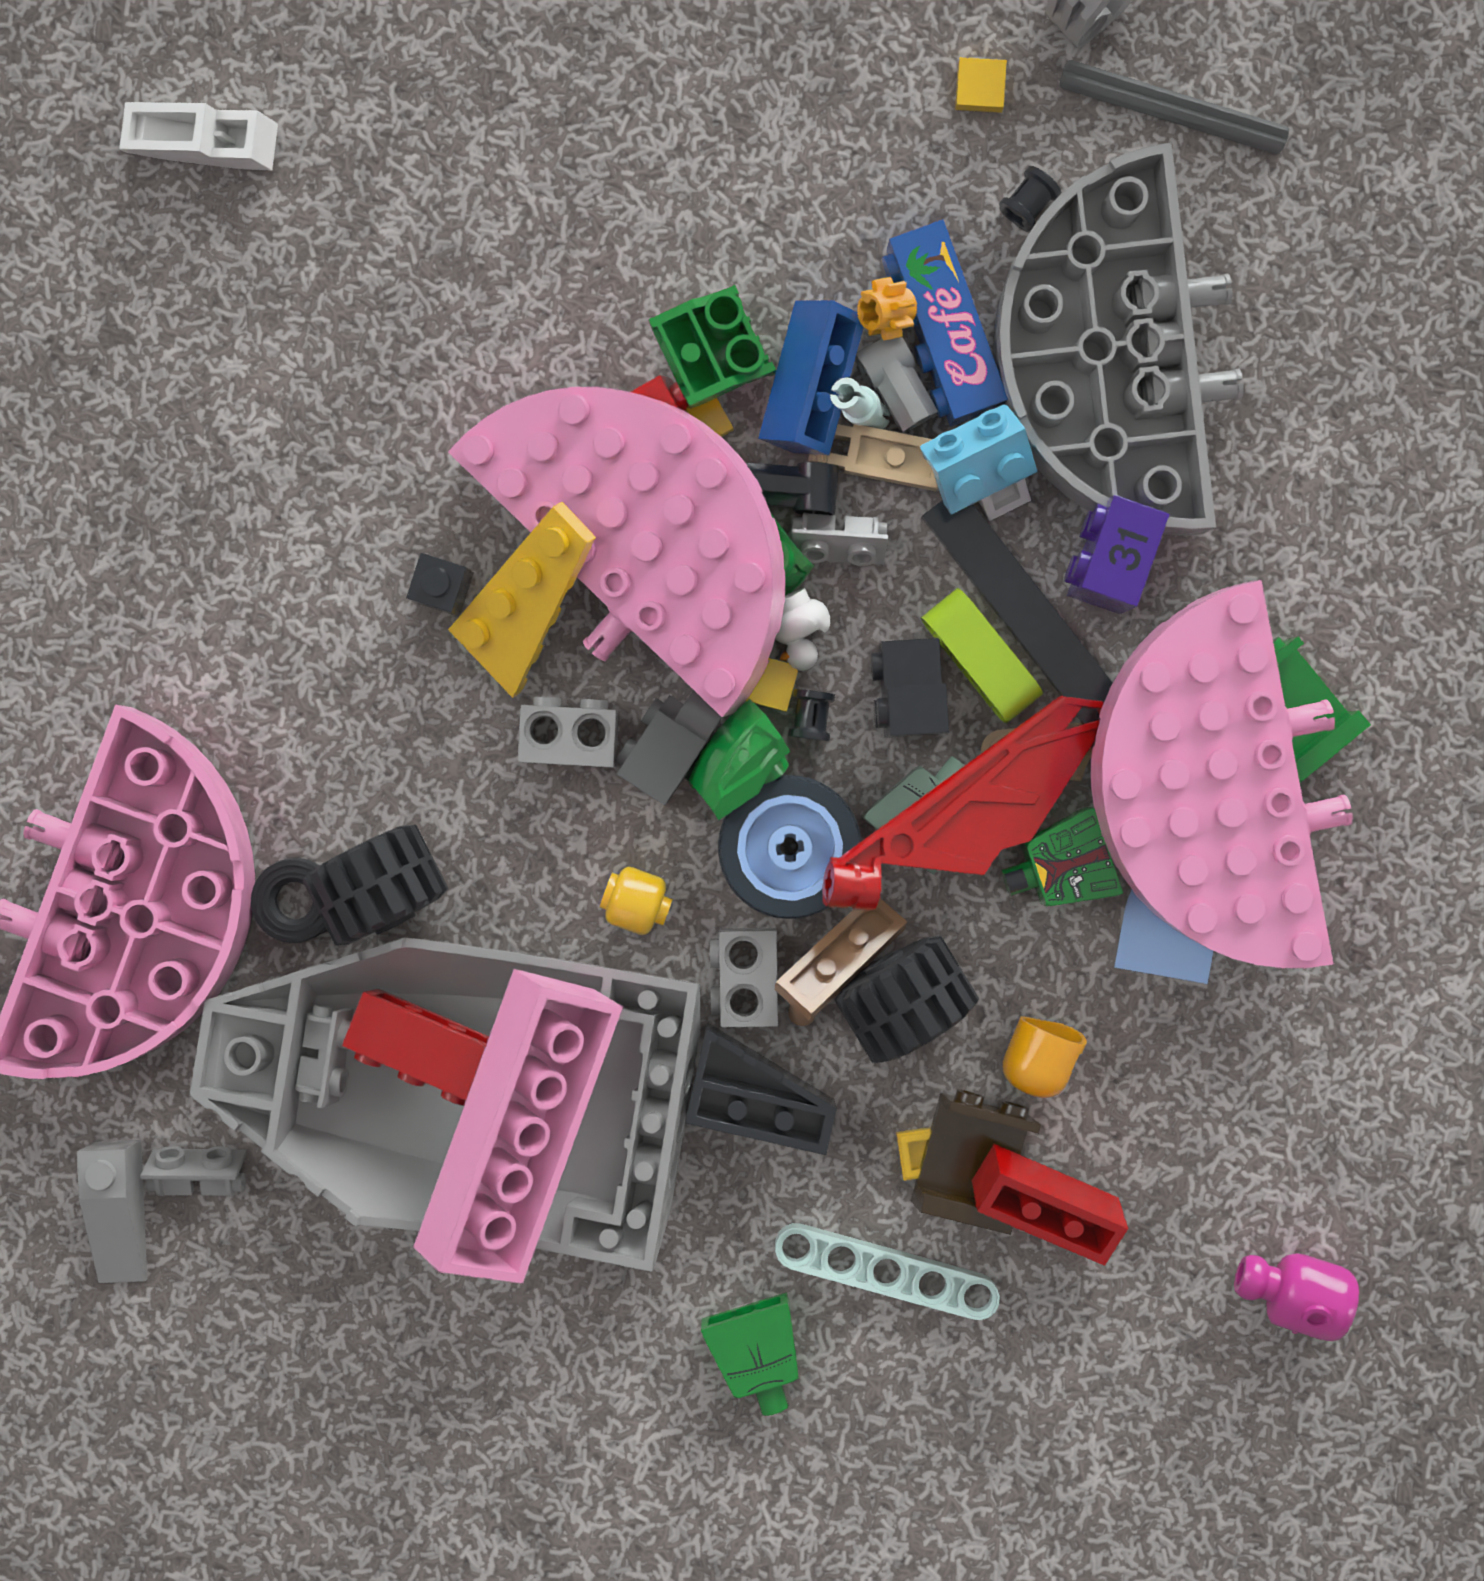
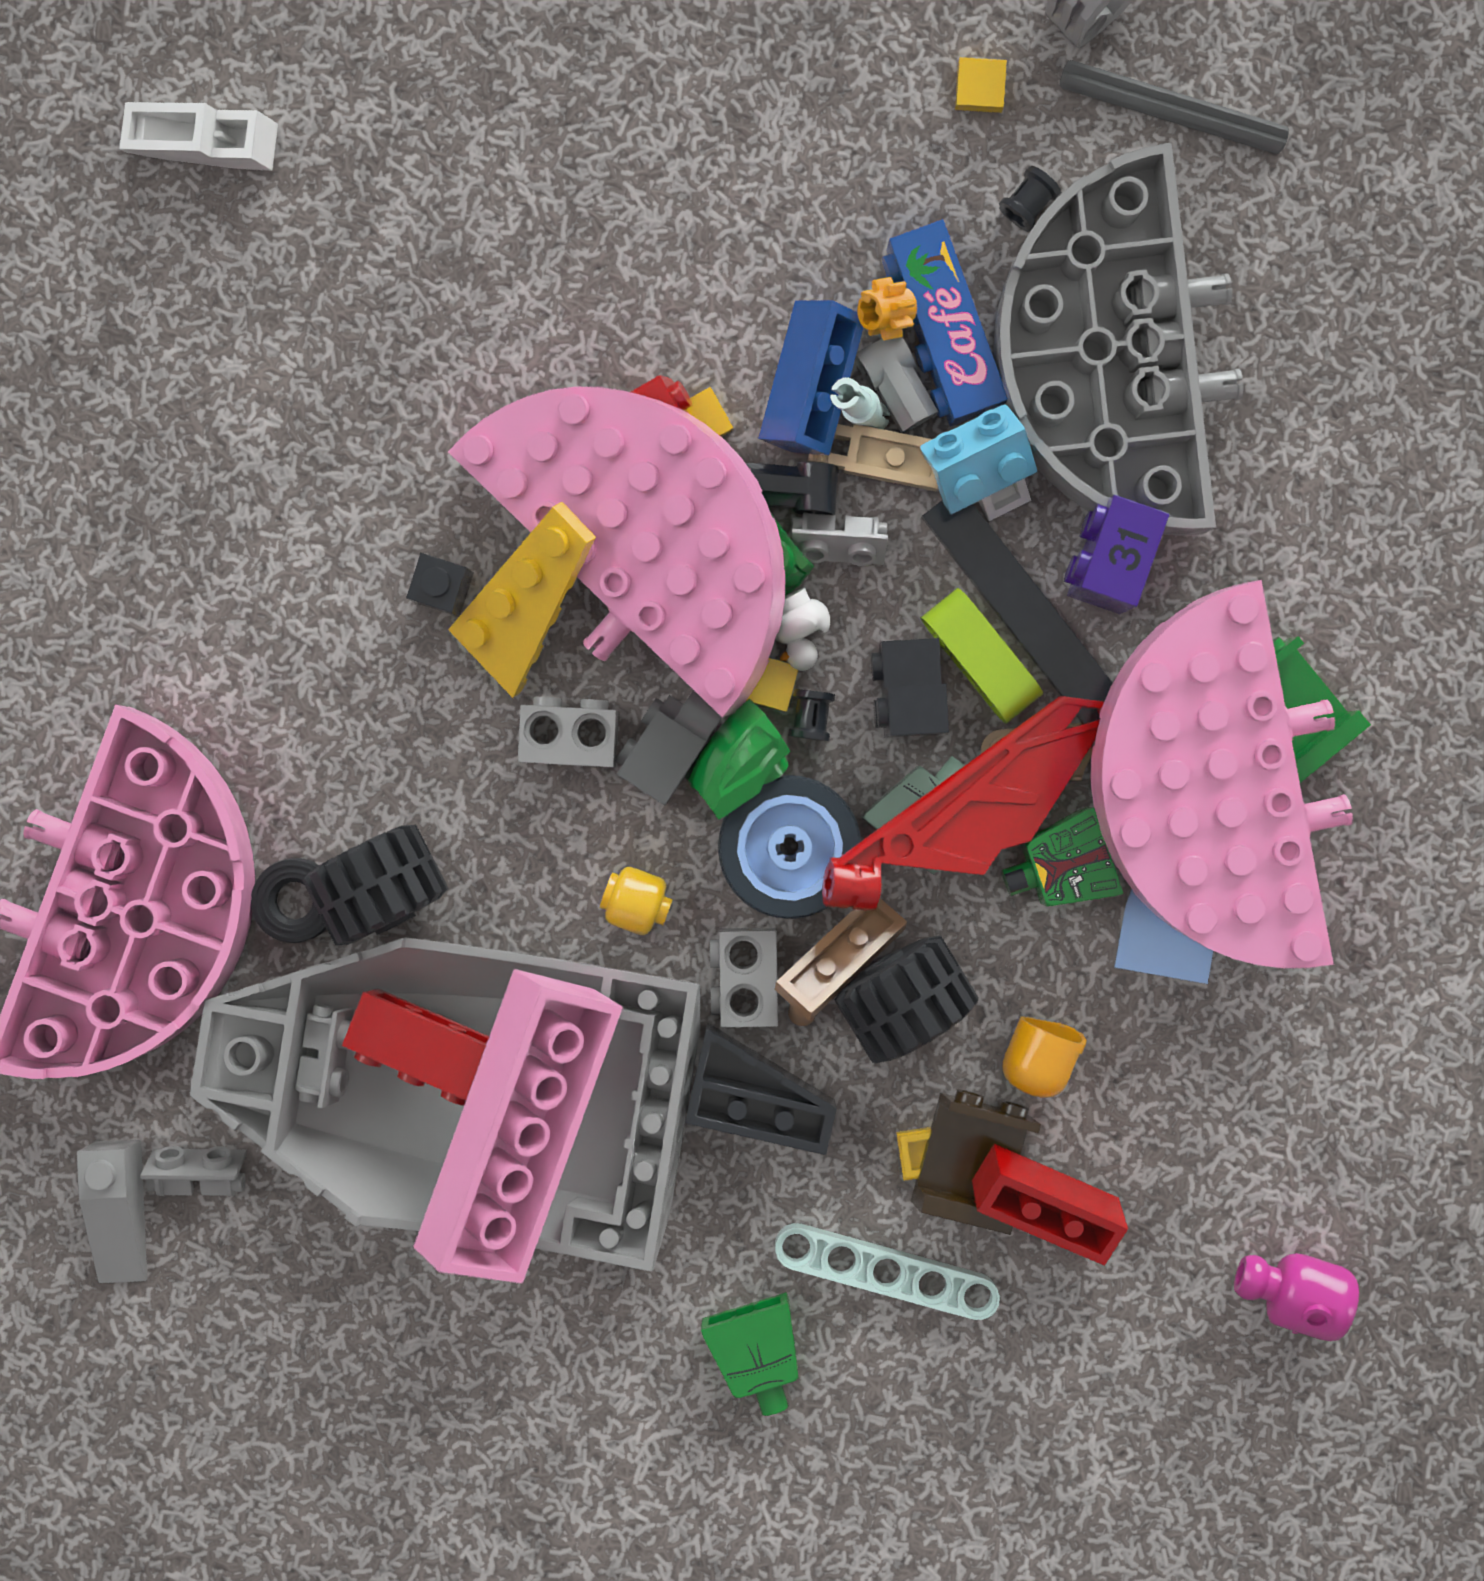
green slope [648,285,776,408] -> none

